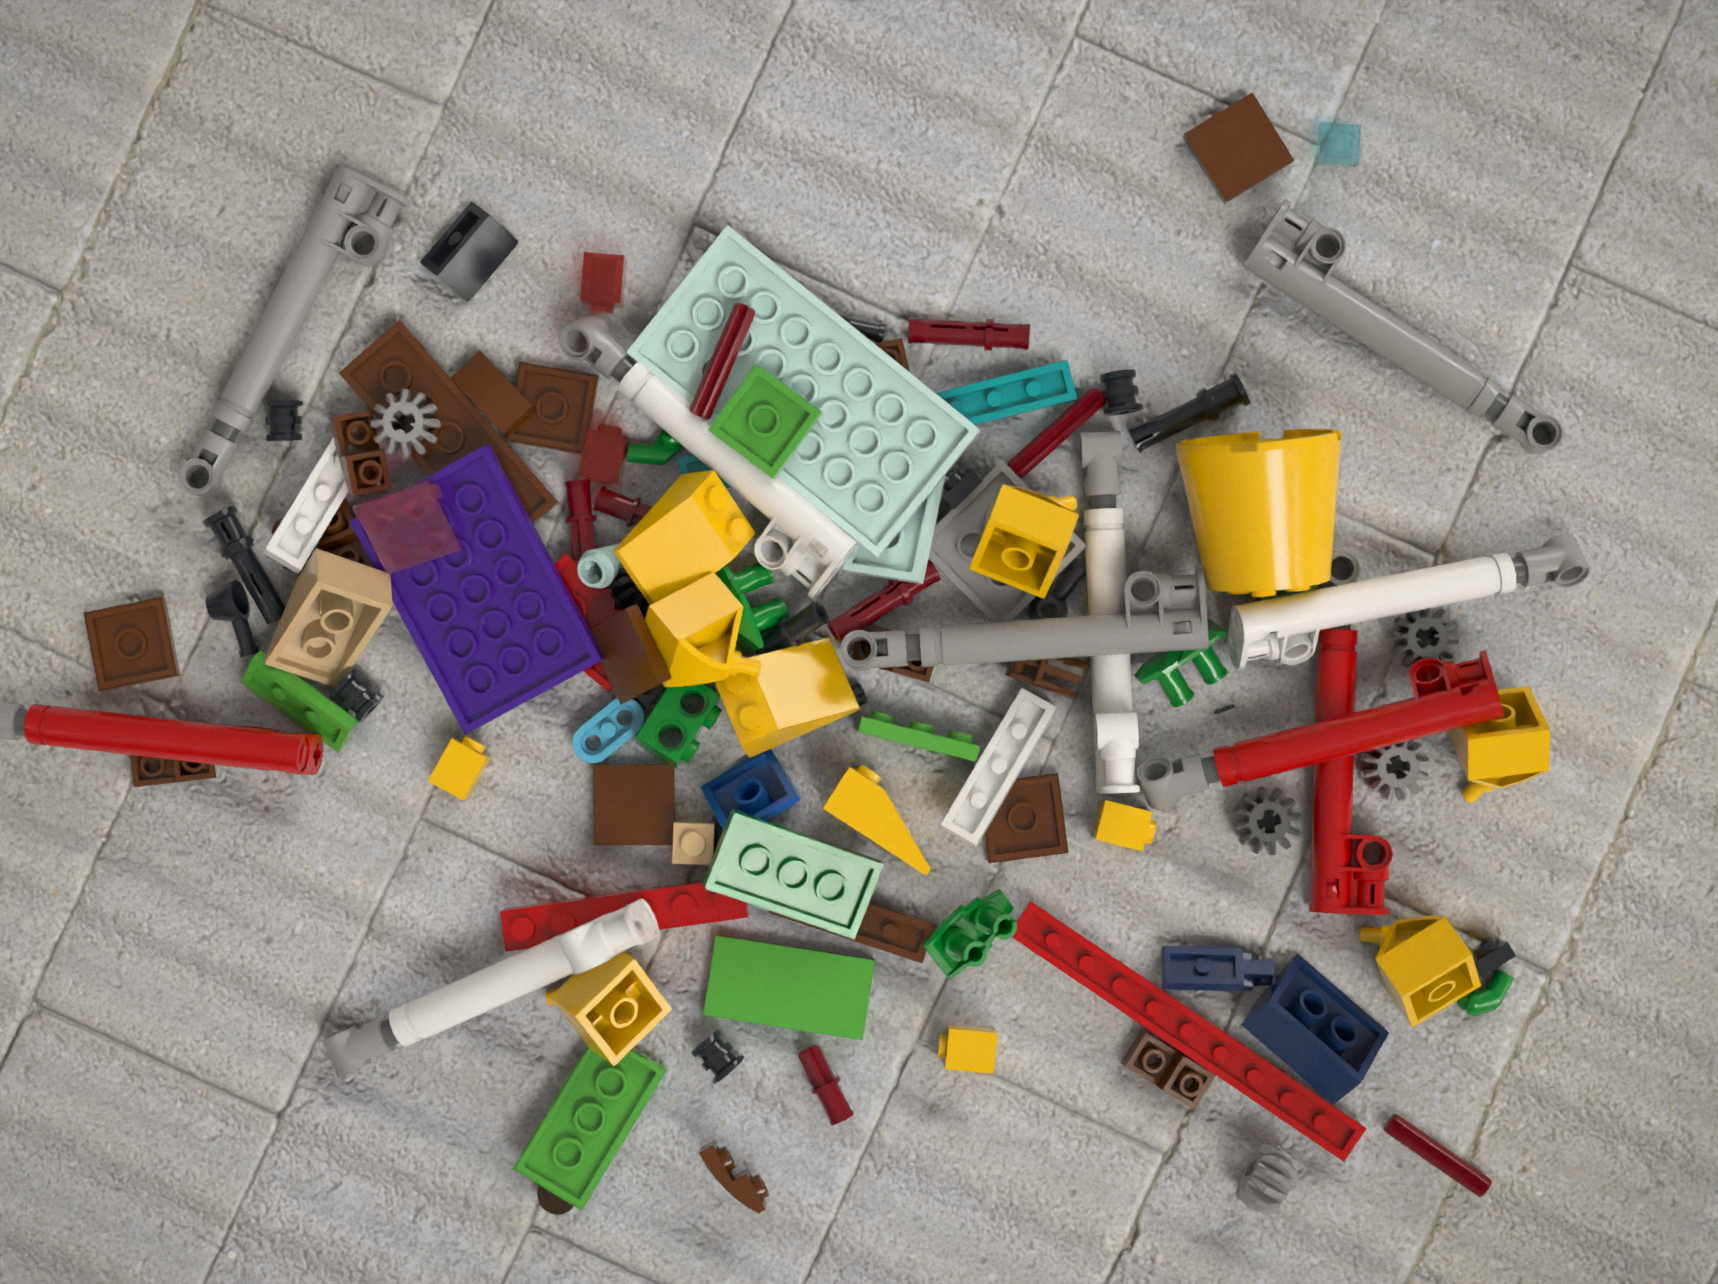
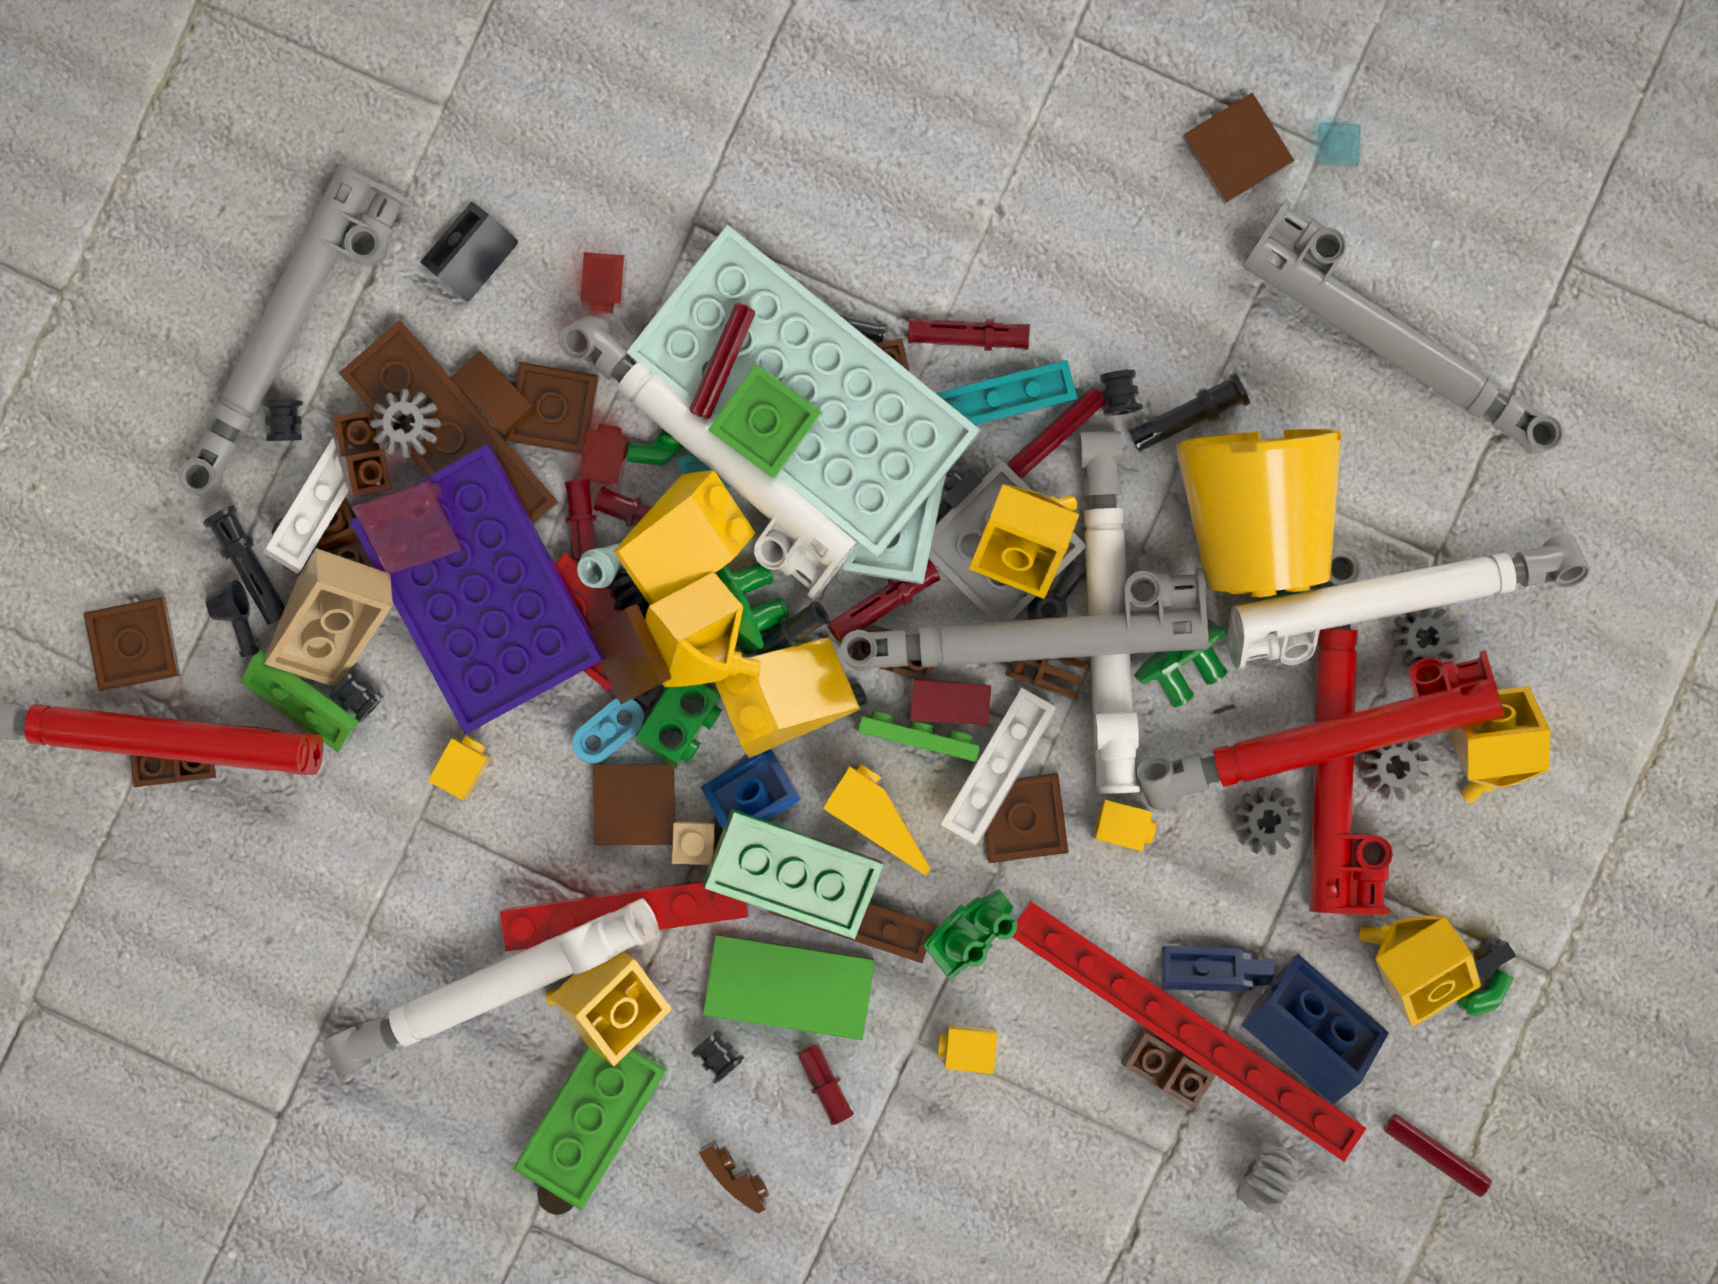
none -> dark red tile [907,679,991,726]

